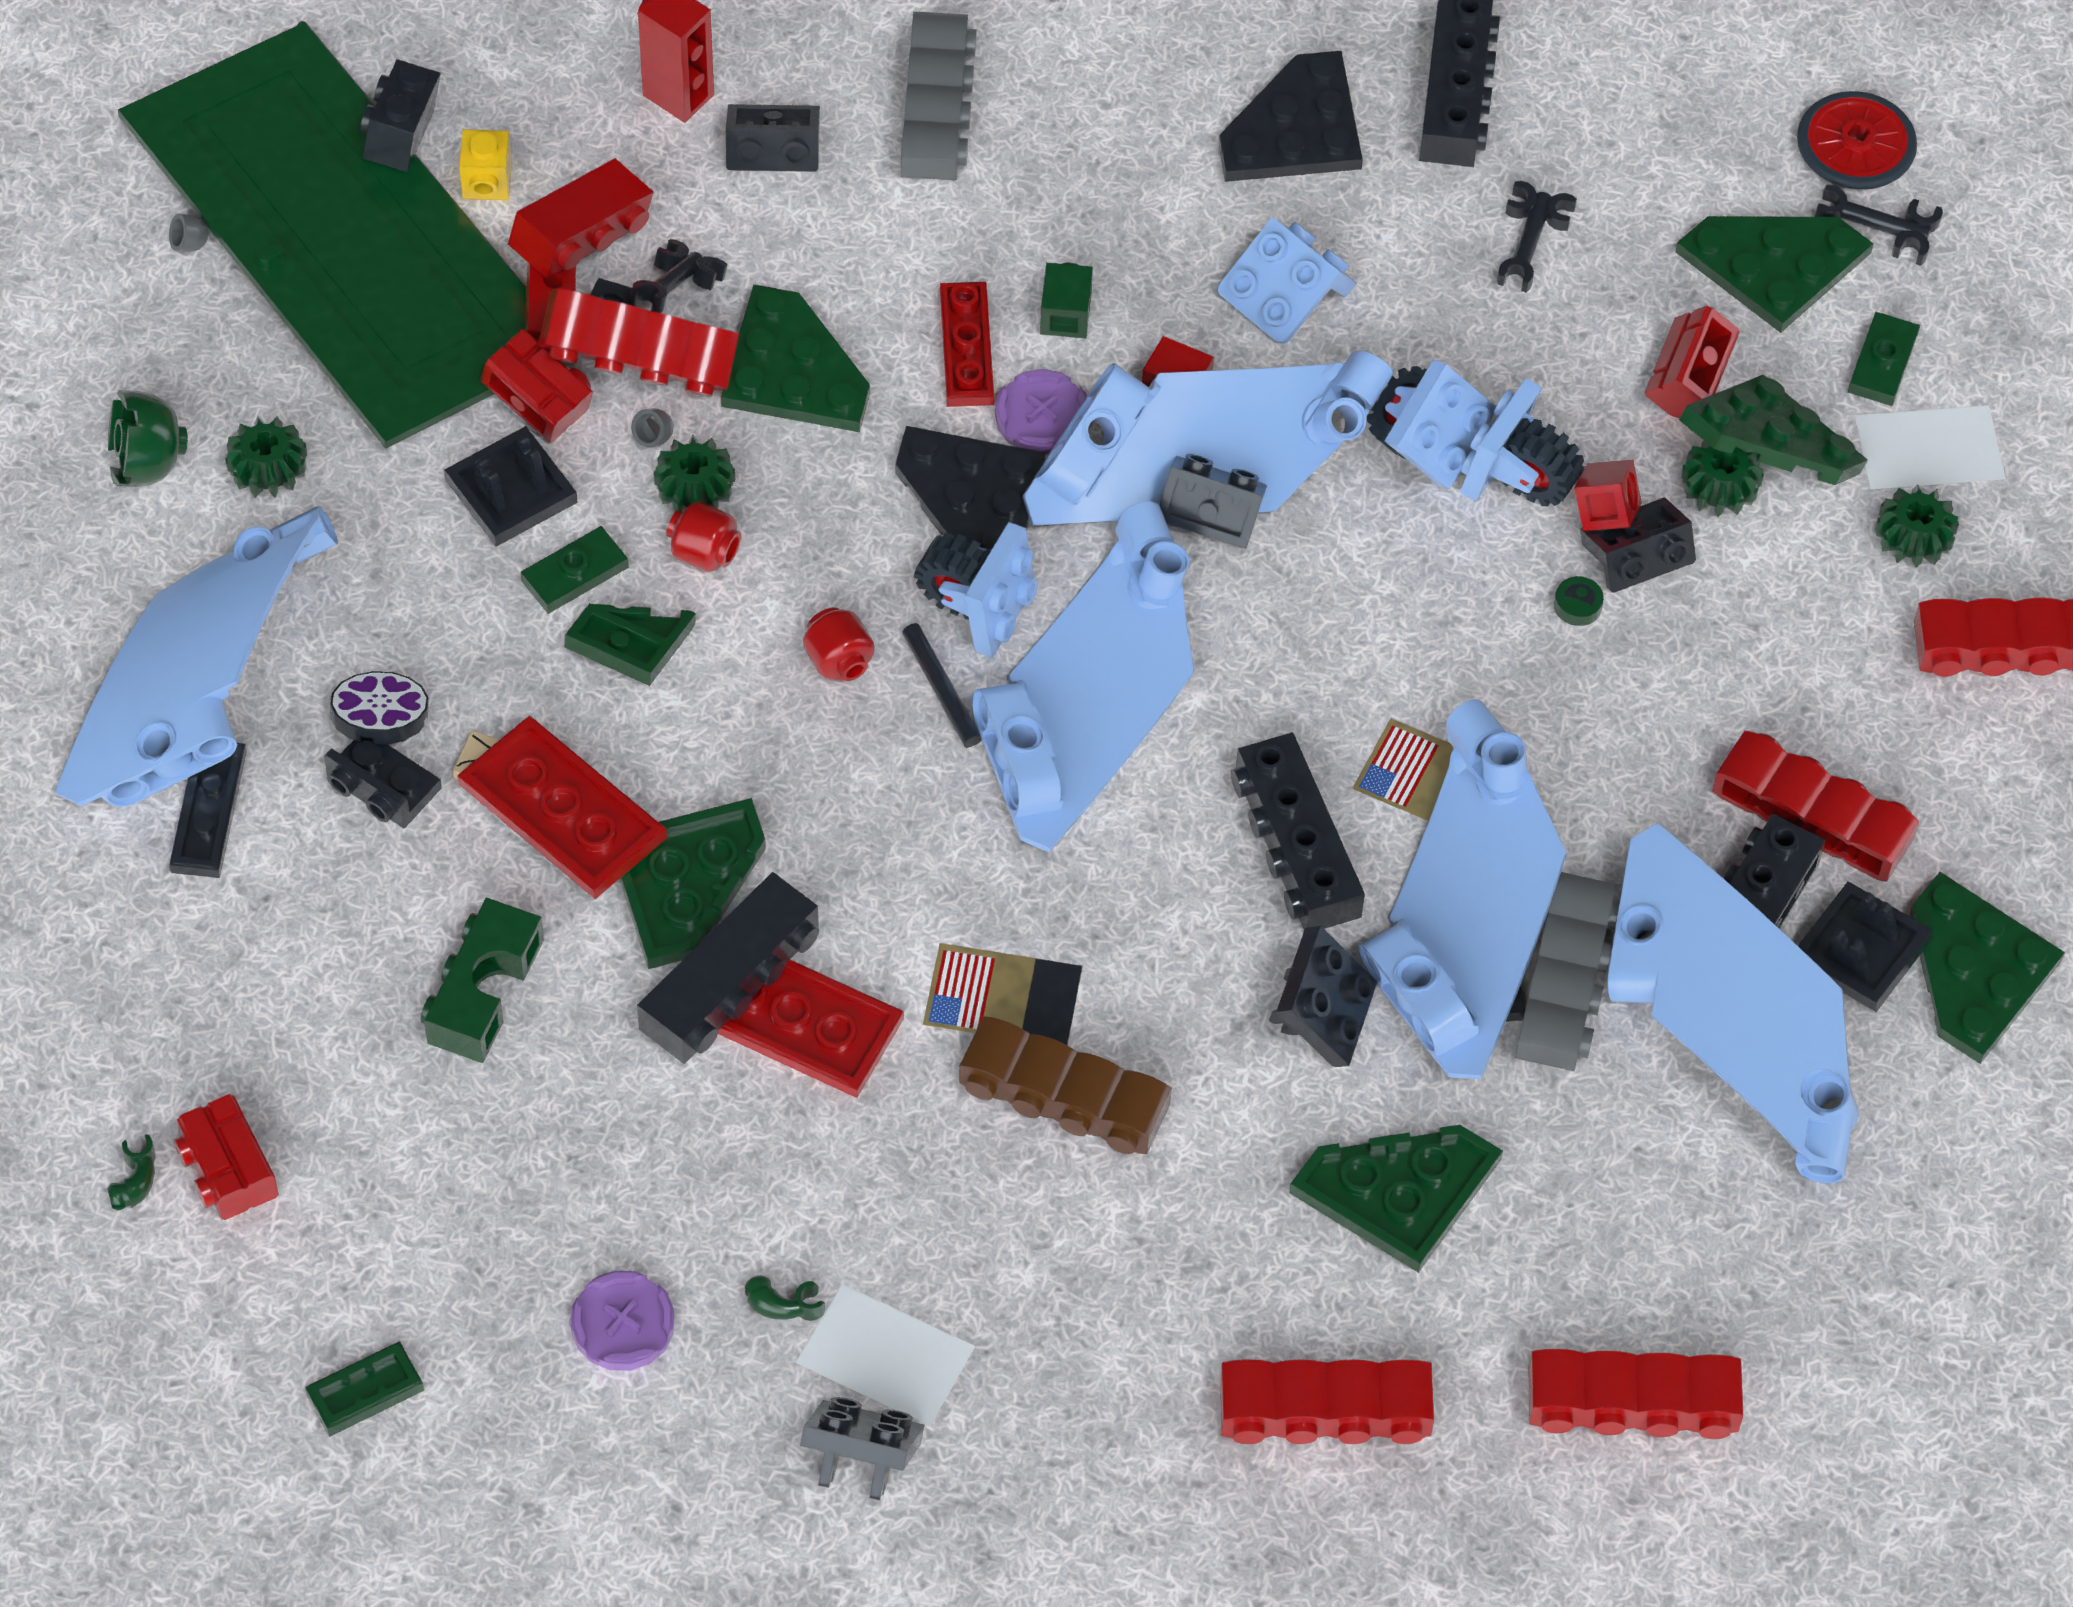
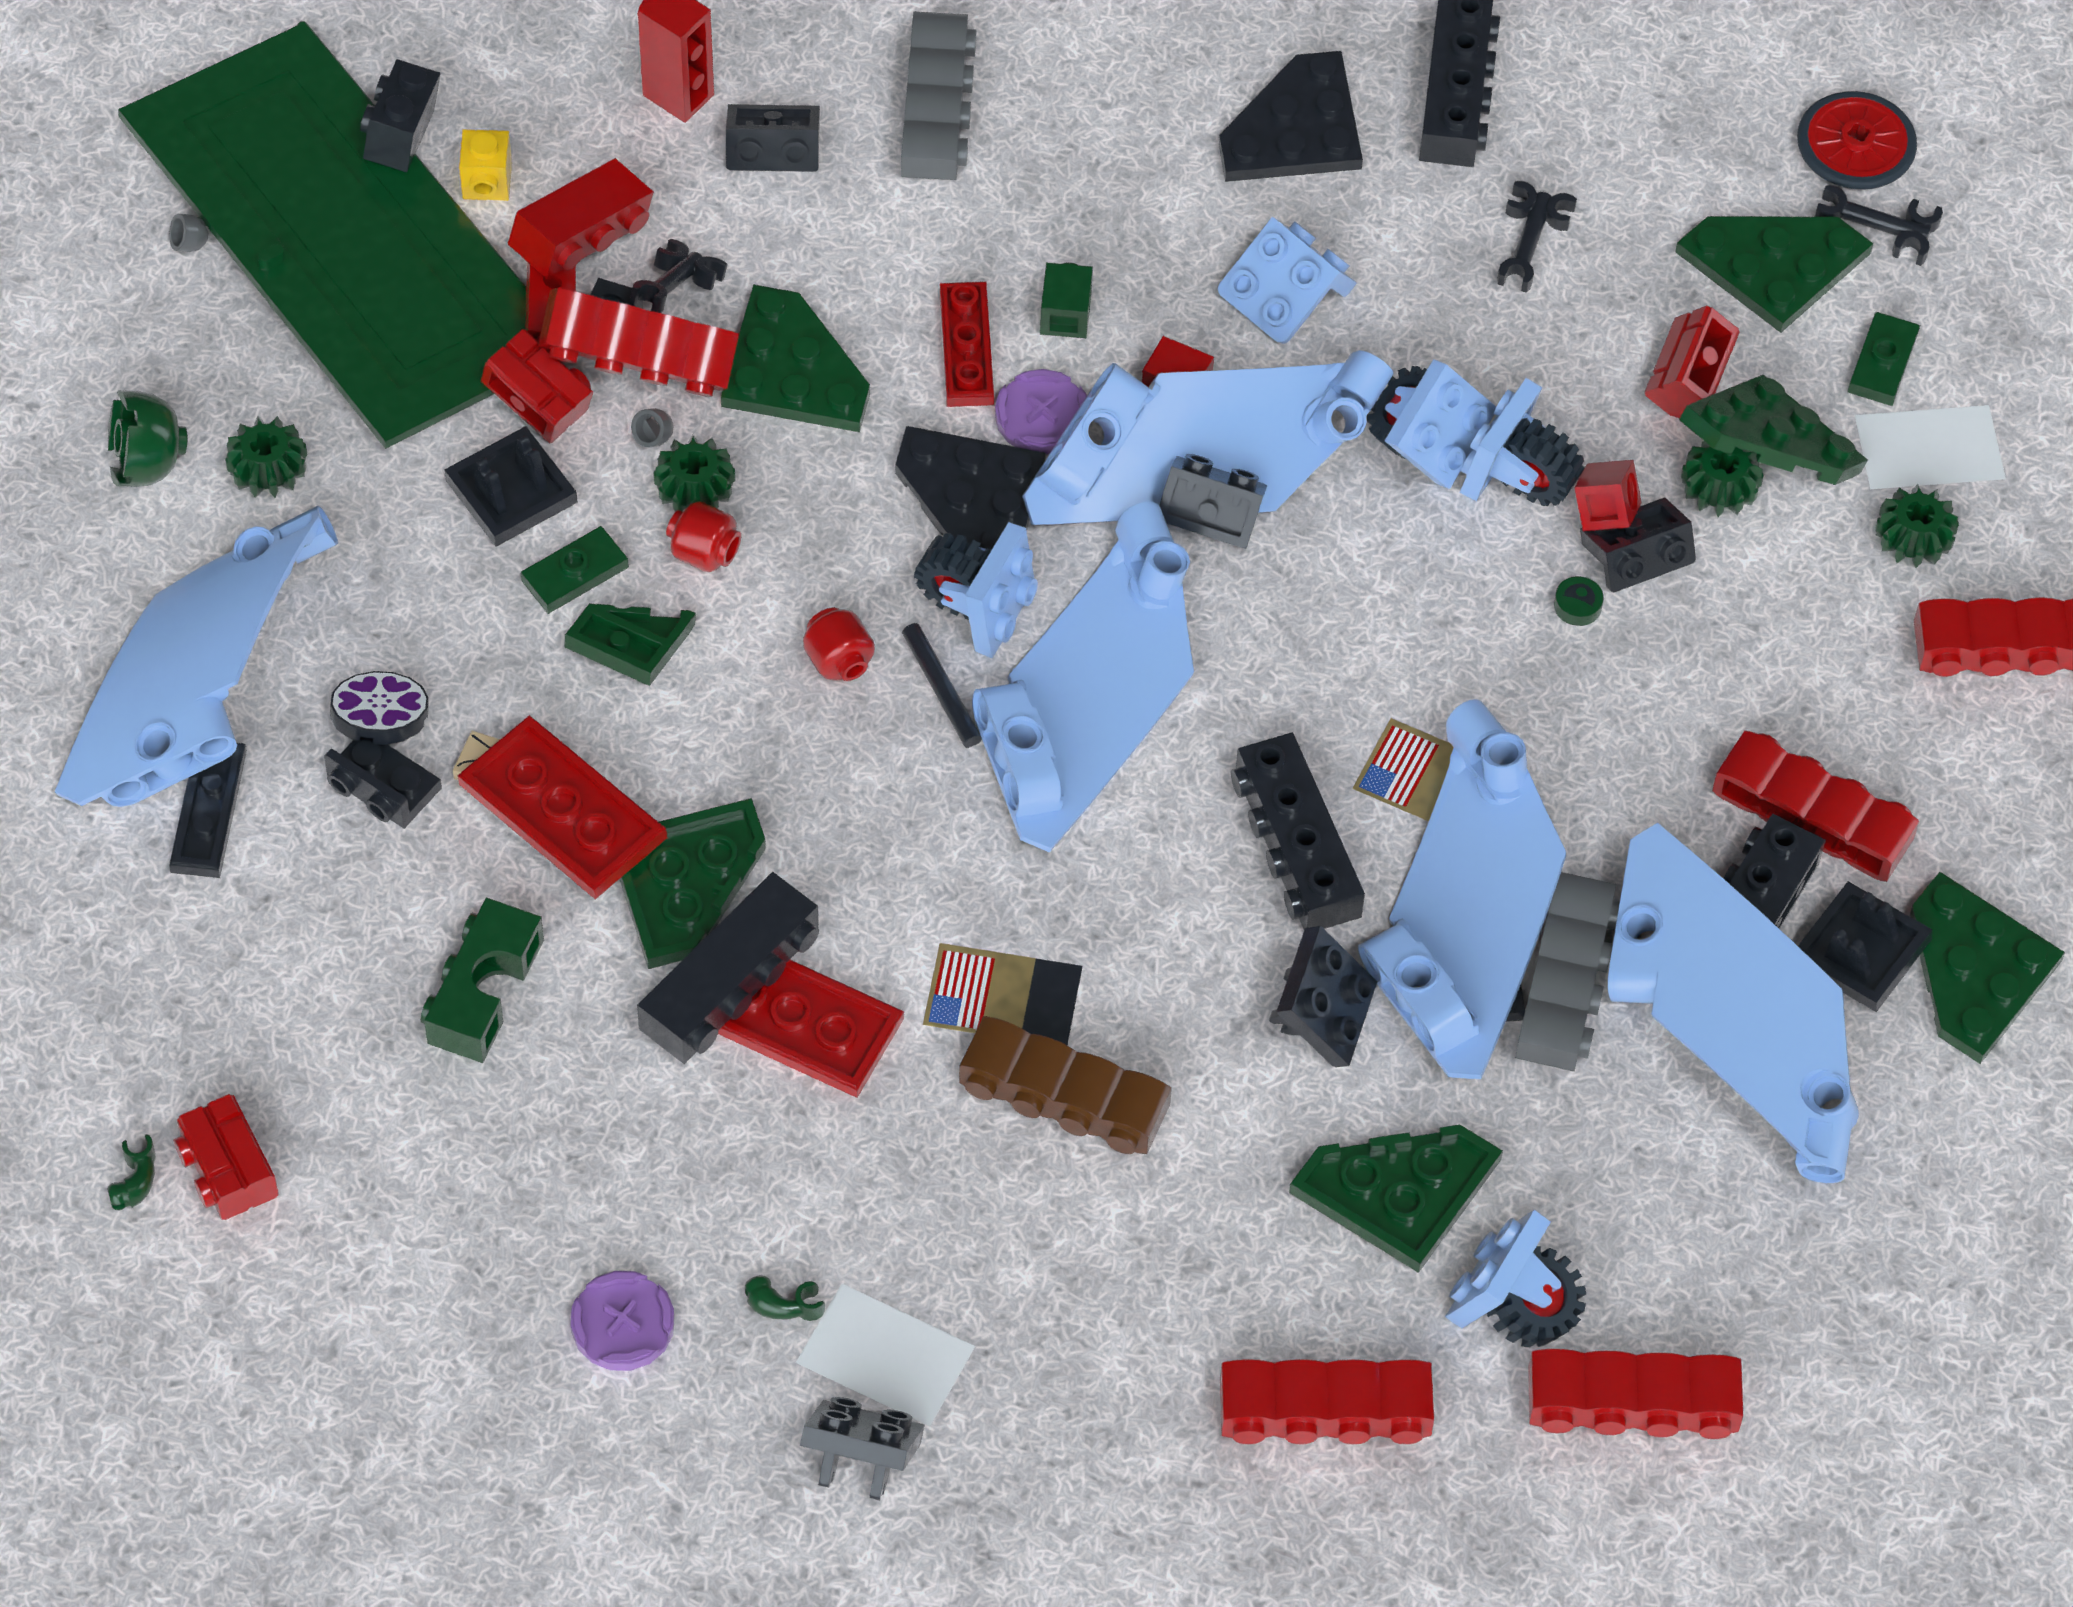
dark green plate [305,1341,424,1437] -> none
none -> light blue plate [1445,1210,1586,1348]

